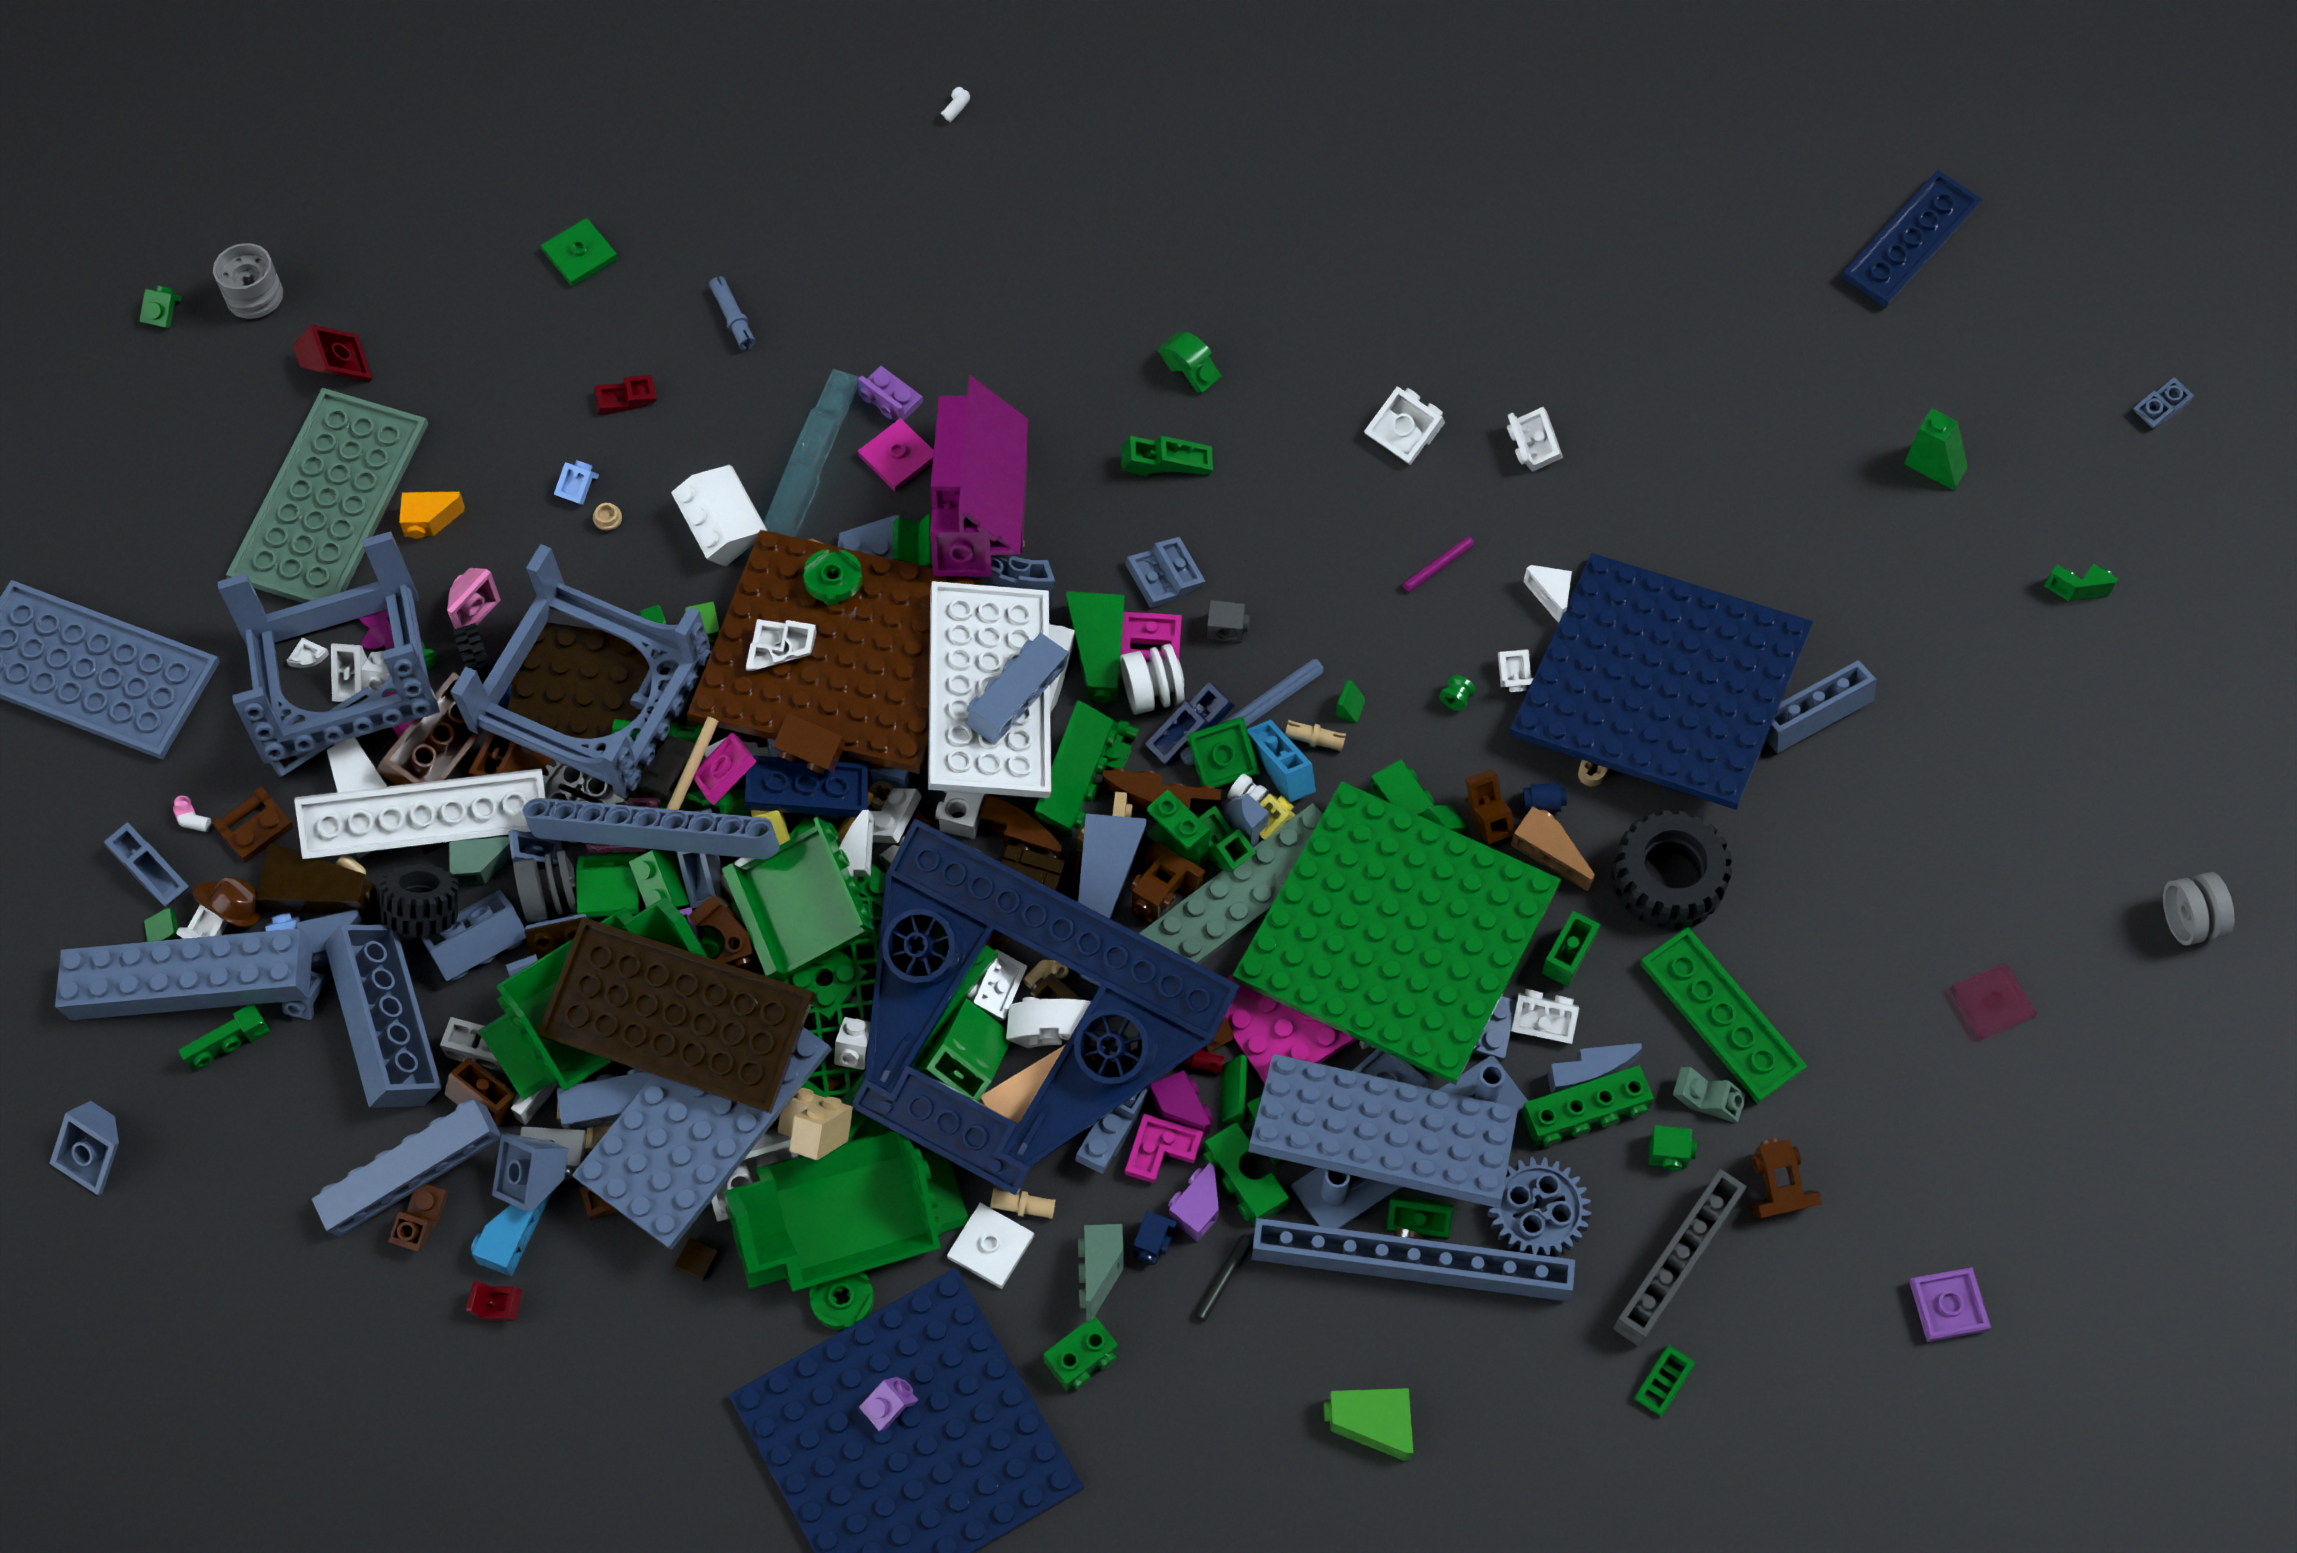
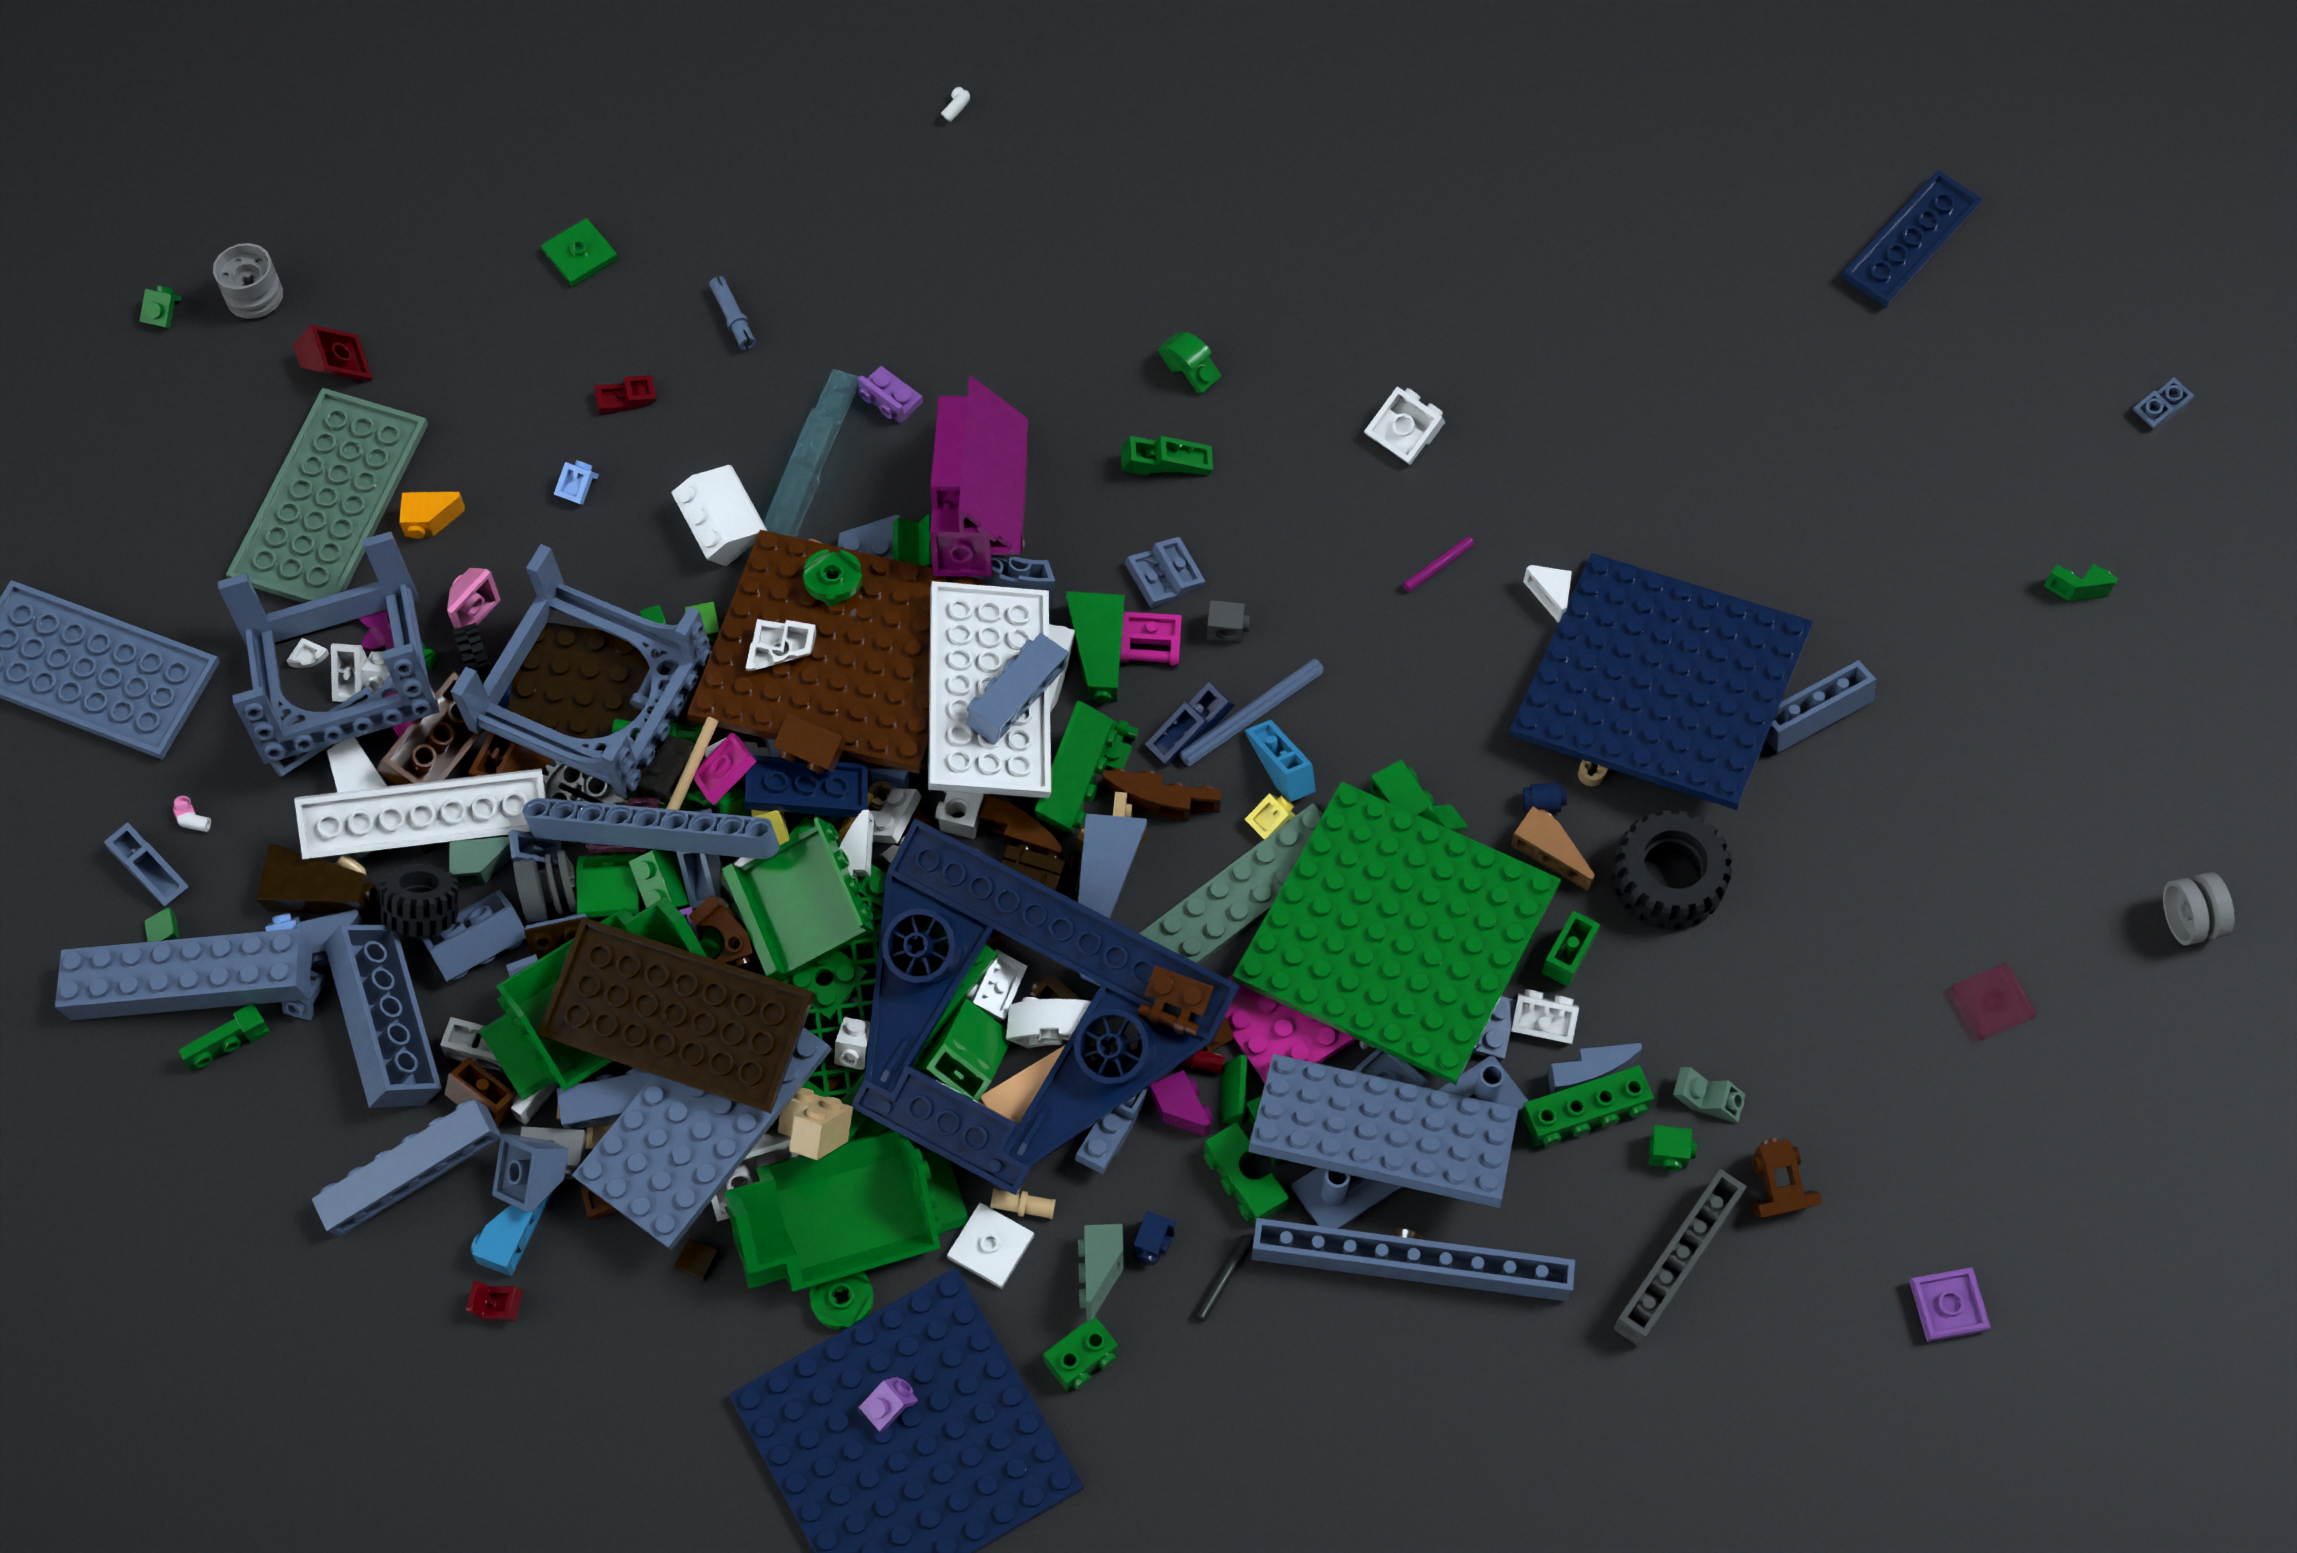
sand blue slope [49,1101,119,1196] -> none
white bracket [176,905,228,939] -> none
reddish brown piece [192,877,261,927] -> none
reddish brown plate [211,786,294,863] -> none
reddish brown slope [389,1183,450,1252] -> none
tan plate [593,503,622,531] -> none
dark pink plate [858,418,934,492] -> none
tan arm [1022,960,1069,989] -> none
white wheel [1120,644,1185,715] -> none
dark pink plate [1125,1114,1204,1184] -> none
reddish brown tile [1130,841,1206,923] -> none
green panel [1147,790,1210,867] -> none
medium lavender slope [1168,1163,1219,1242] -> none
green plate [1185,717,1260,788] -> none
green brick [1198,806,1256,872] -> none
sand blue slope [1220,793,1269,847] -> none
white wheel [1228,774,1269,804] -> none
tan pin [1285,720,1346,752] -> none
bright green slope [1323,1388,1413,1461] -> none
green slope [1336,680,1365,723] -> none
green slope [1386,1195,1453,1238] -> none
green wheel [1439,674,1476,711] -> none
reddish brown brick [1465,769,1515,845] -> none
sand blue gear [1488,1157,1591,1257] -> none
white bracket [1498,649,1534,692] -> none
white bracket [1507,407,1563,472] -> none
green slope [1634,1344,1696,1417] -> none
green plate [1640,927,1807,1104] -> none
green slope [1904,408,1968,490] -> none
none -> reddish brown plate [1137,965,1215,1037]

